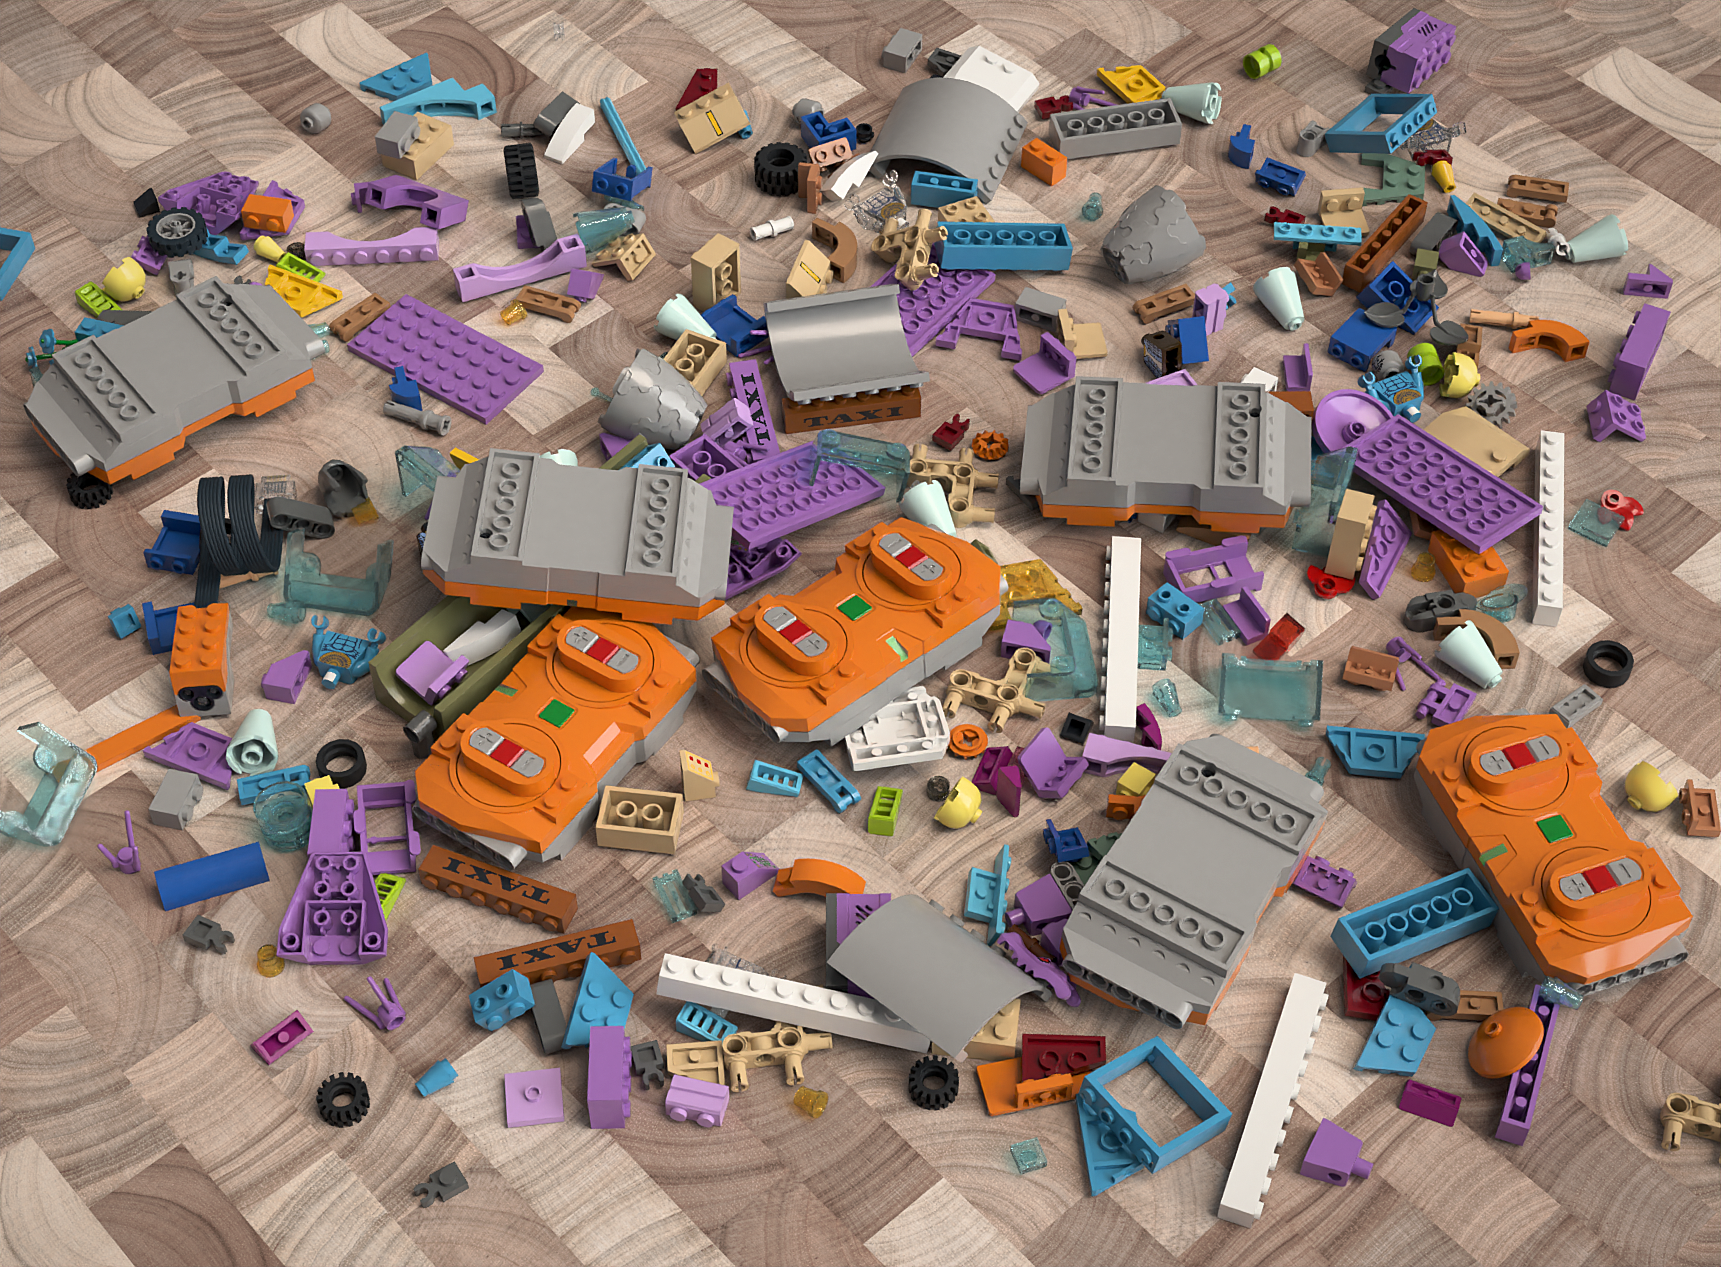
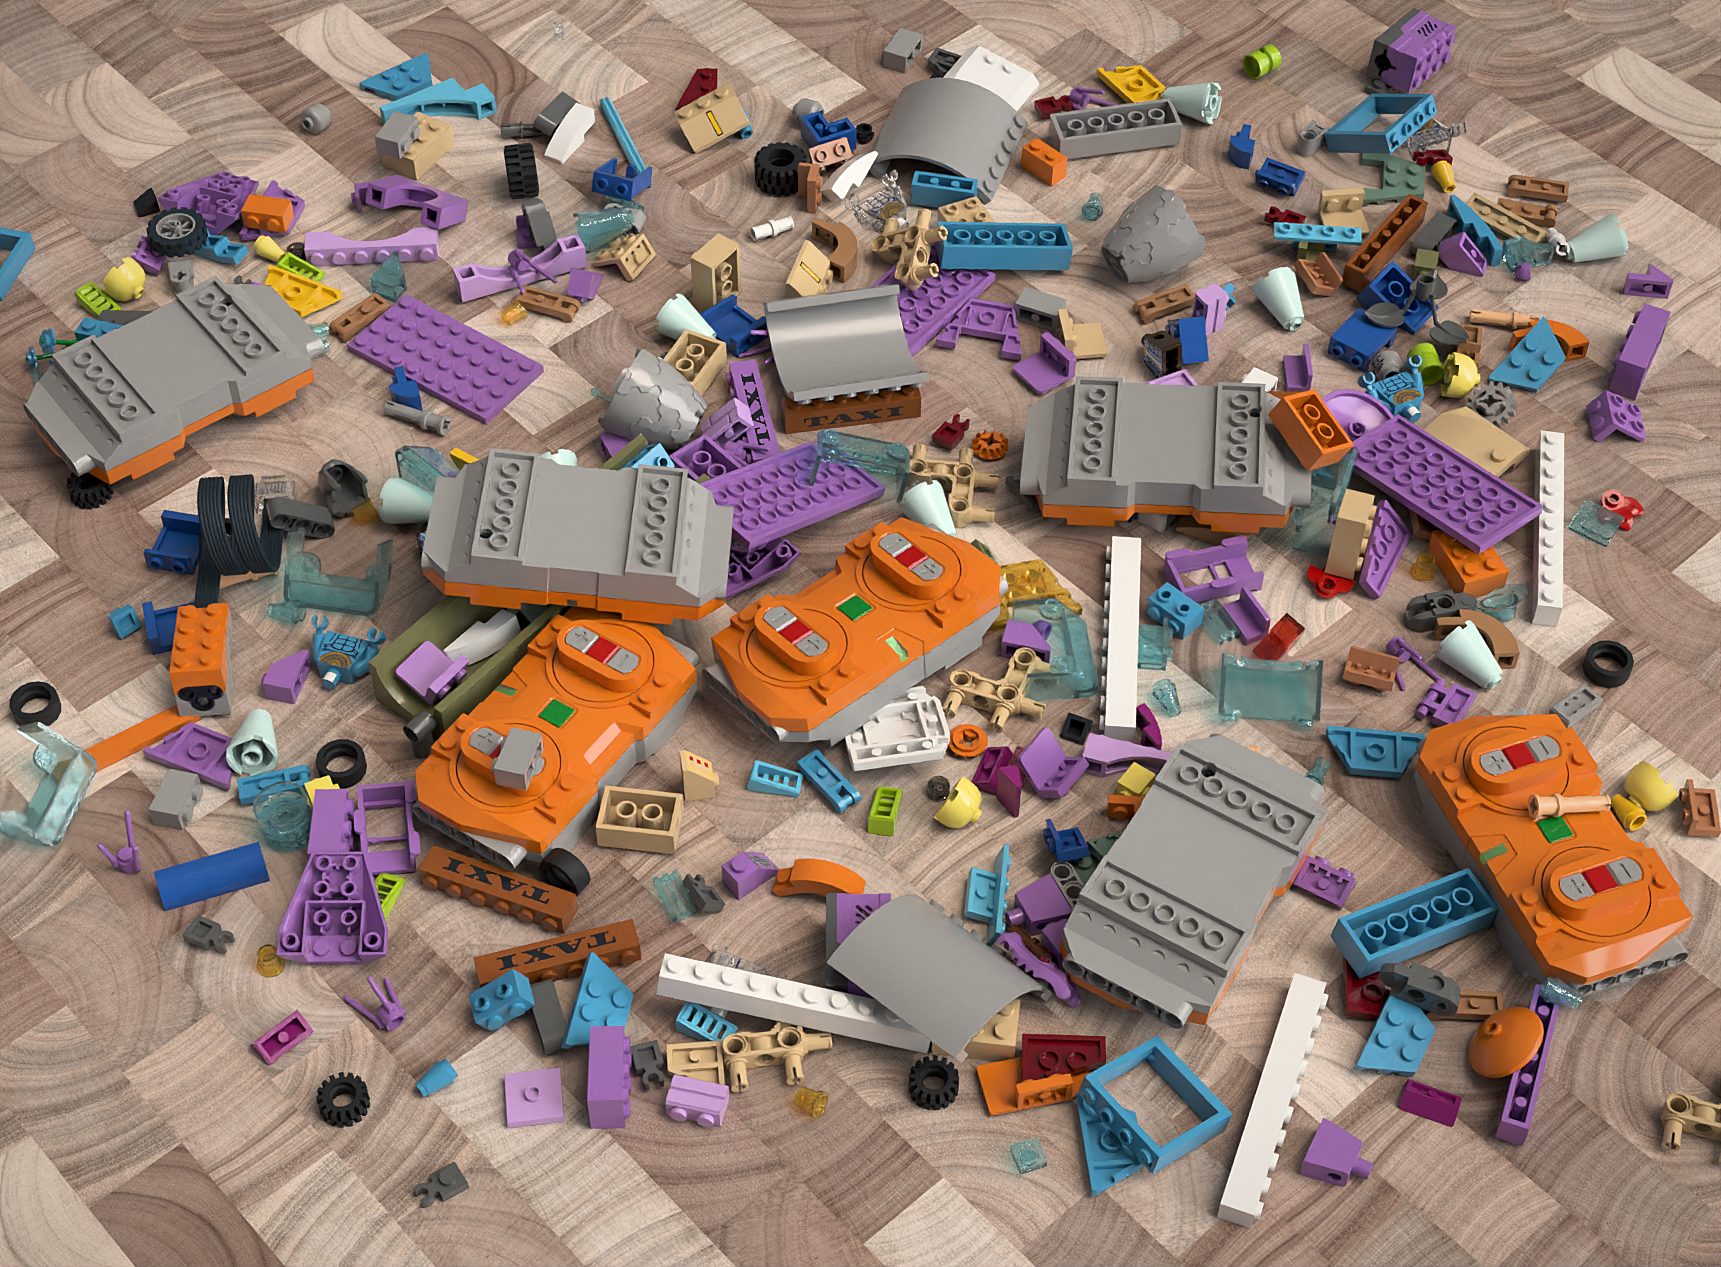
none -> black tyre [9,681,61,730]
none -> clear light blue slope [370,252,407,303]
none -> light aqua cone [379,477,434,524]
none -> light grey brick [491,727,544,791]
none -> medium lavender plant [508,248,557,294]
none -> black tyre [539,847,591,897]
none -> orange brick [1268,389,1354,471]
none -> dark azure wing [1487,317,1566,393]
none -> light nougat pin [1528,793,1611,818]
none -> yellow cone [1609,794,1647,831]

